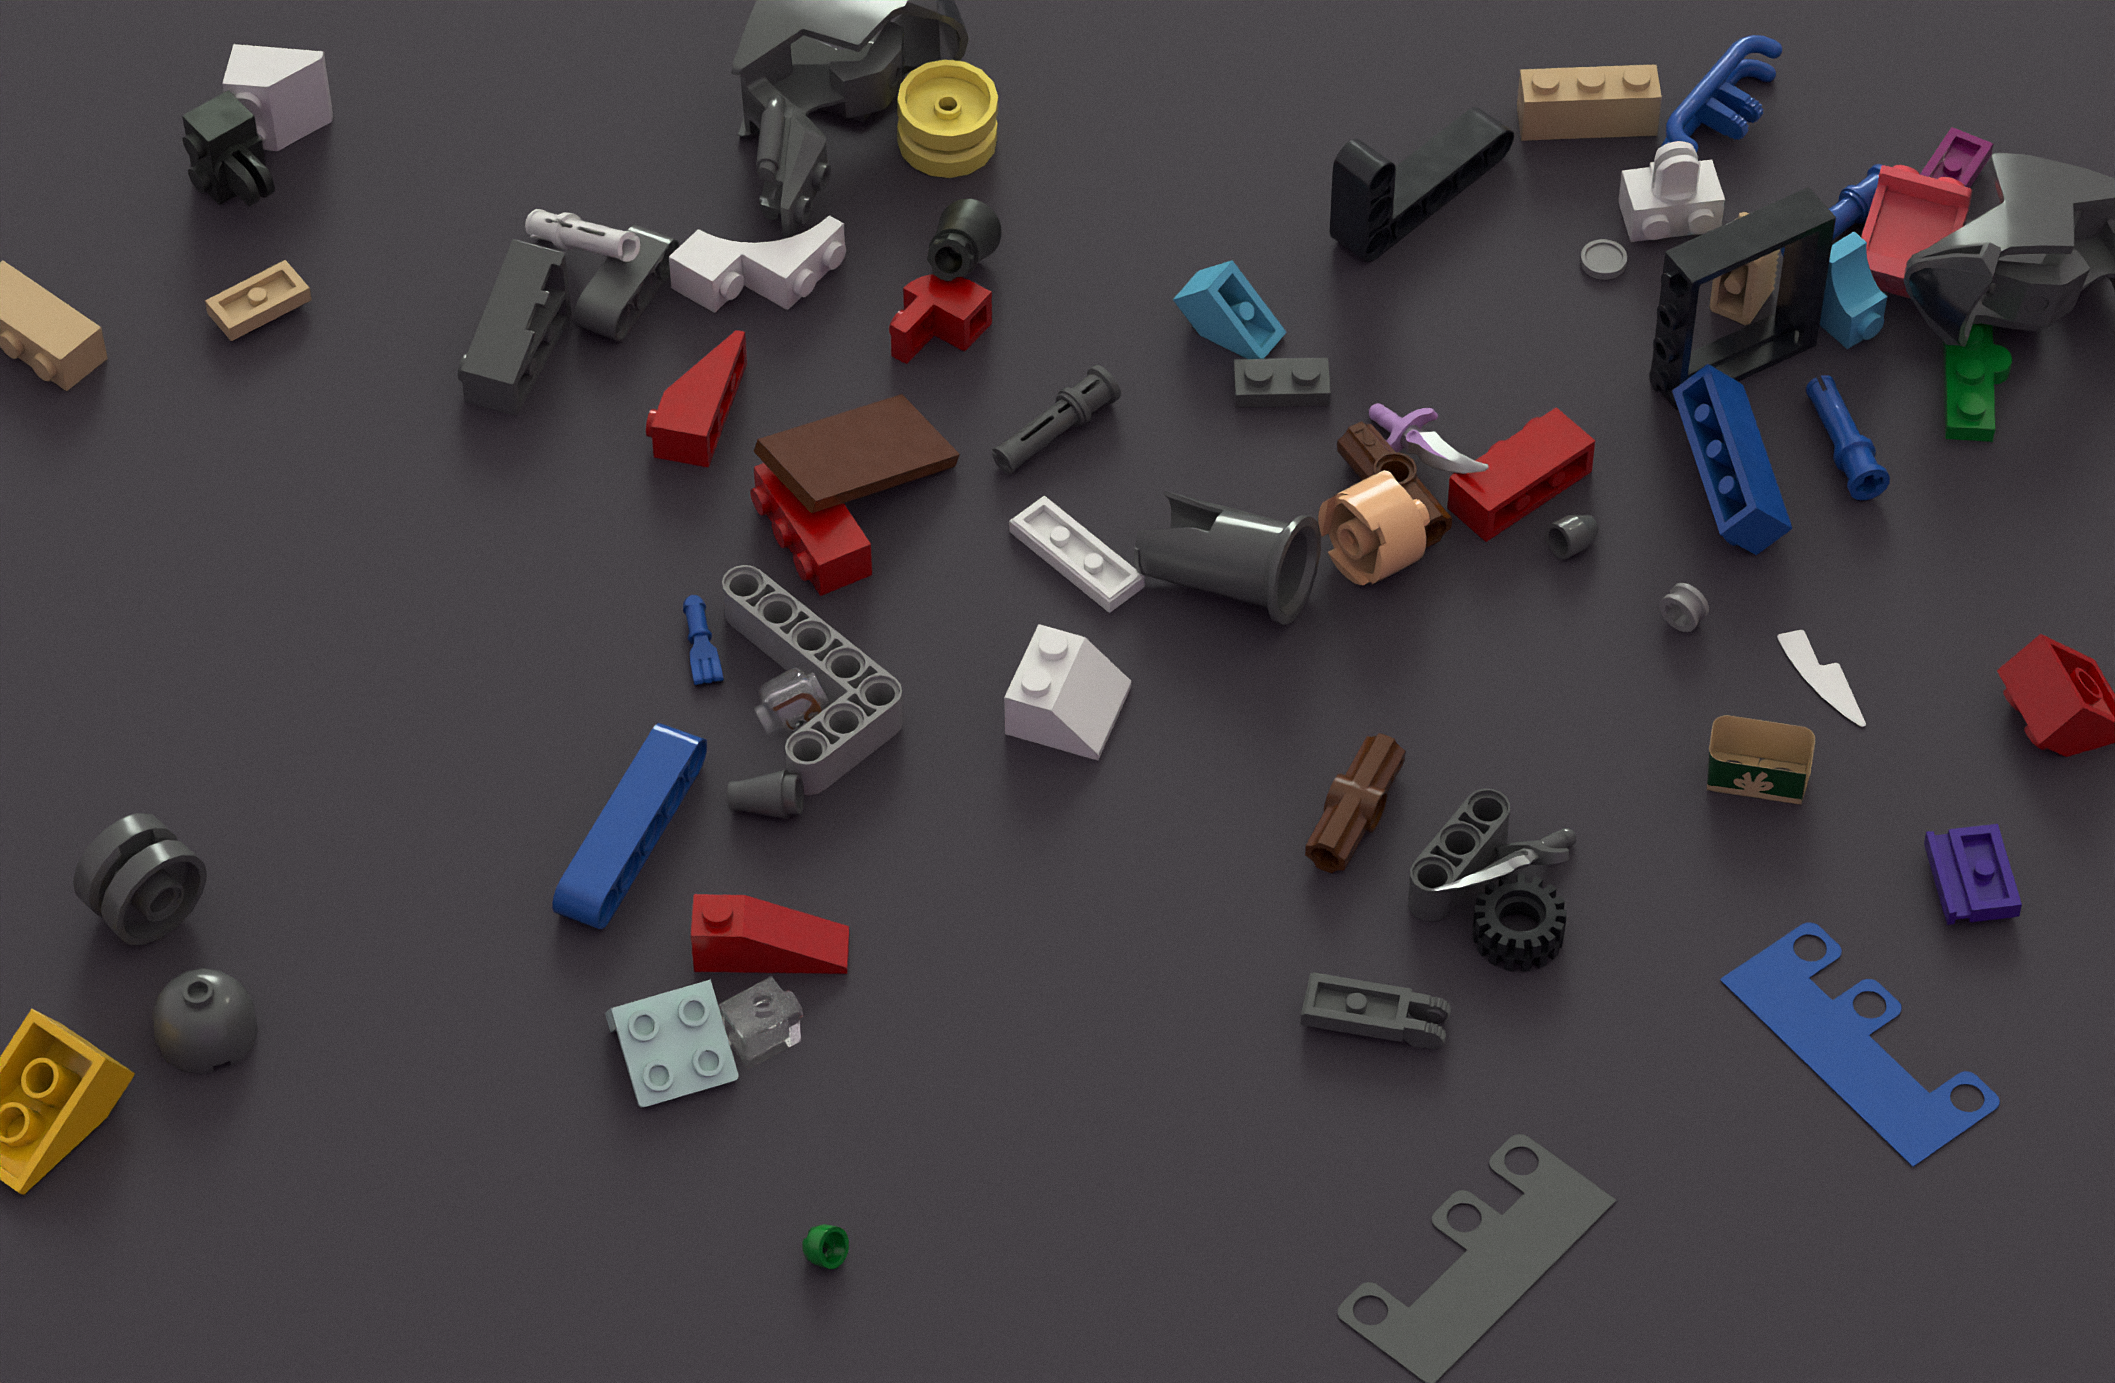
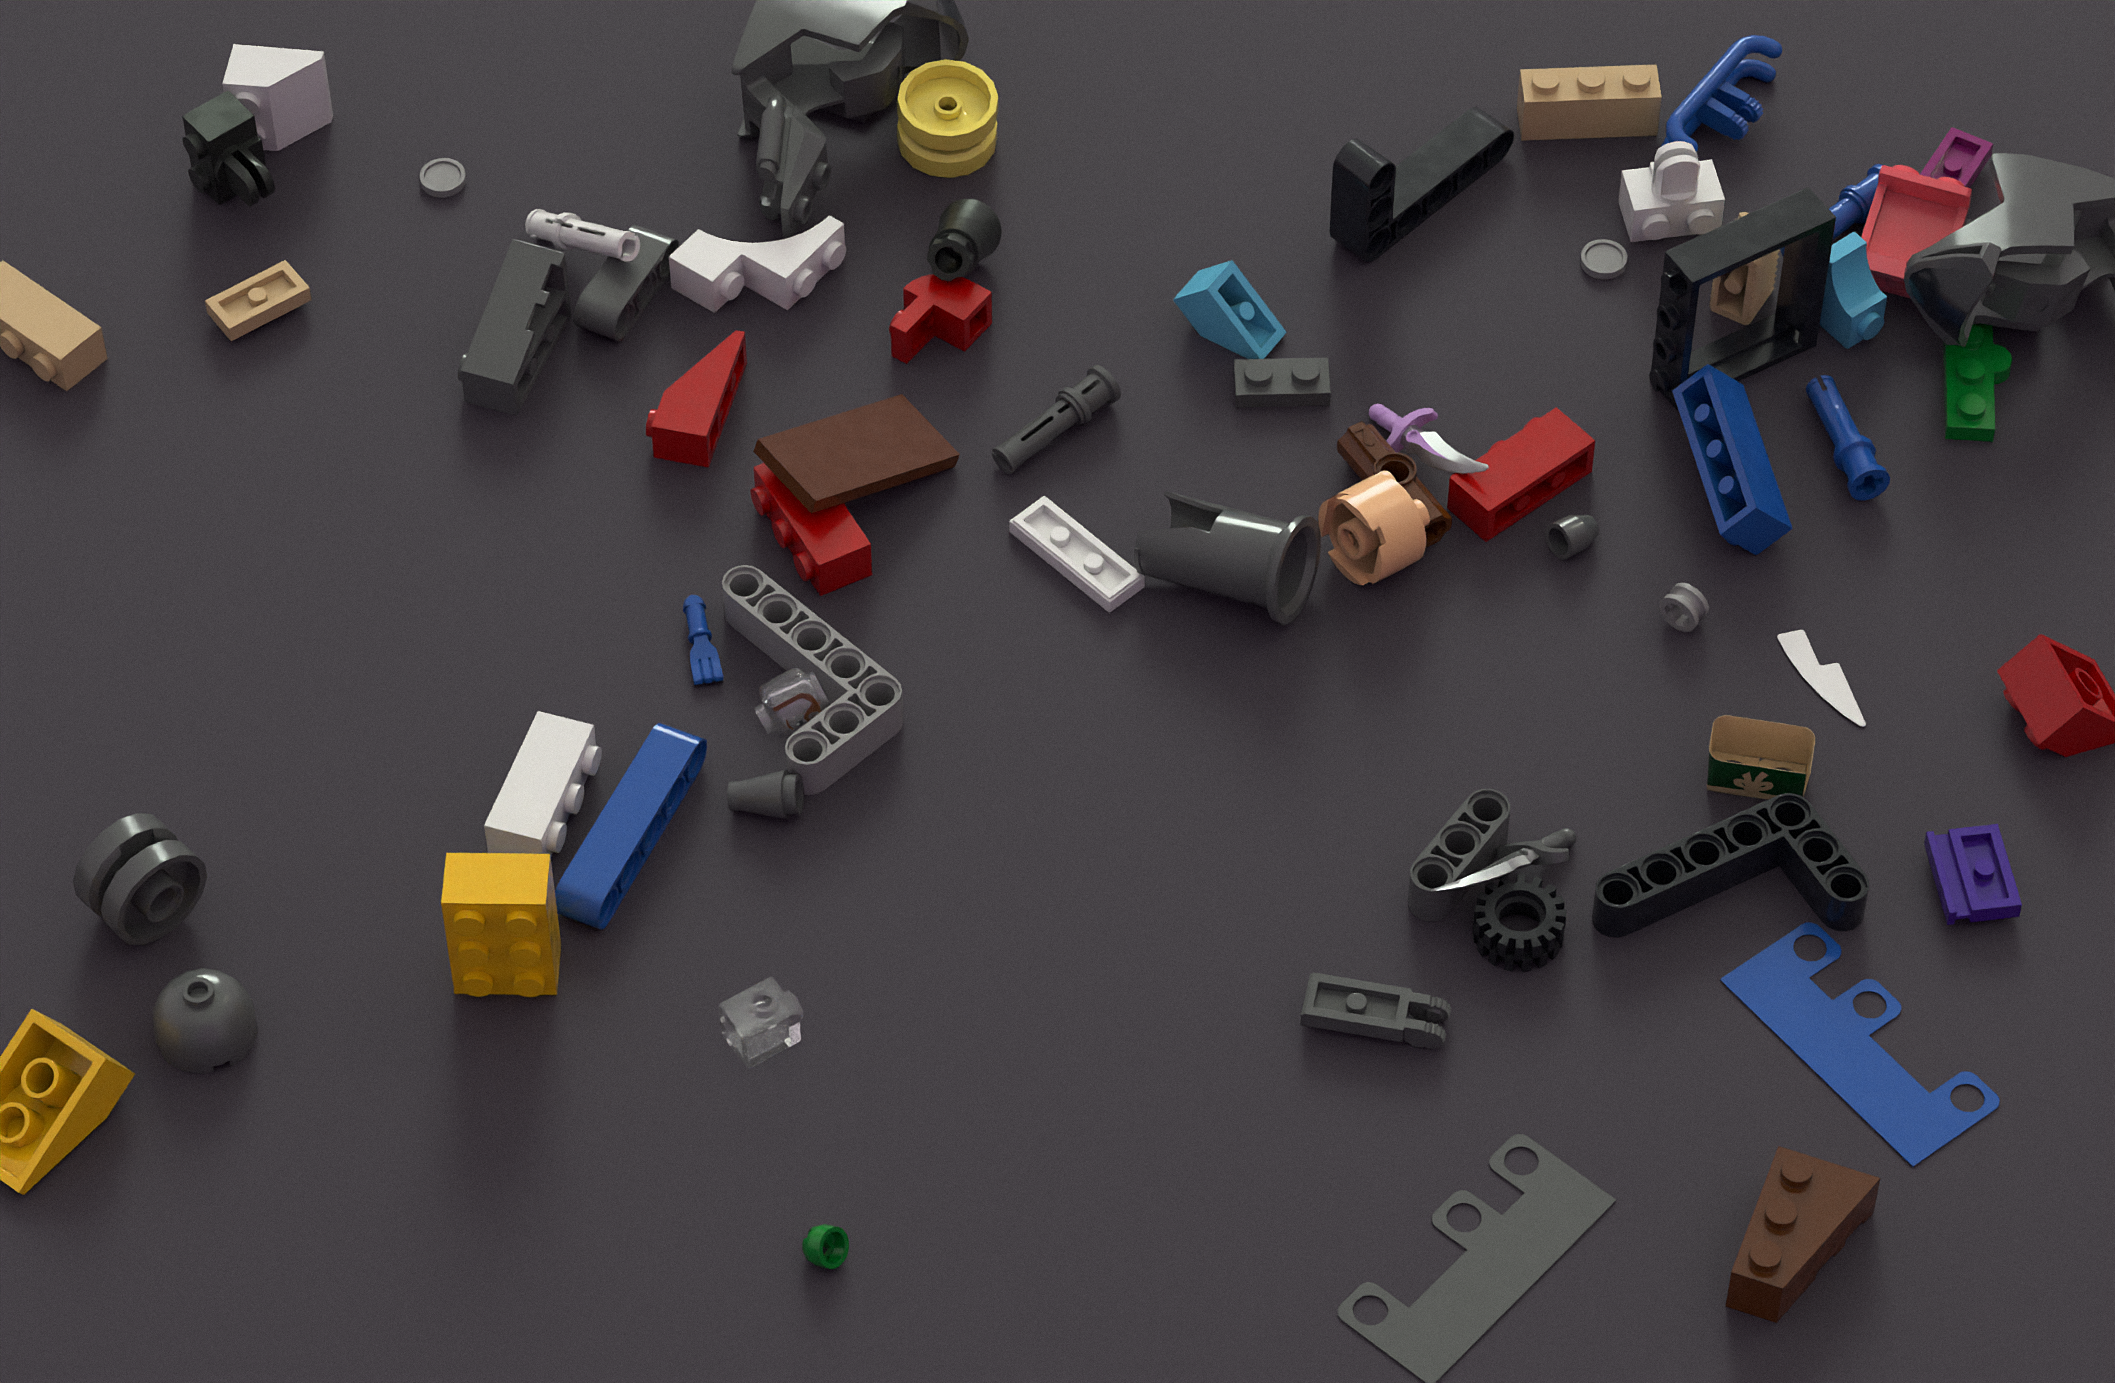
light aqua bracket [605,979,739,1108] -> none
red slope [691,894,849,974] -> none
white slope [1004,624,1131,761] -> none
reddish brown piece [1305,733,1406,873] -> none
none -> light grey piece [420,158,466,198]
none -> yellow brick [441,853,561,997]
none -> white brick [484,711,602,856]
none -> black beam [1592,793,1869,938]
none -> reddish brown wedge [1725,1146,1881,1323]

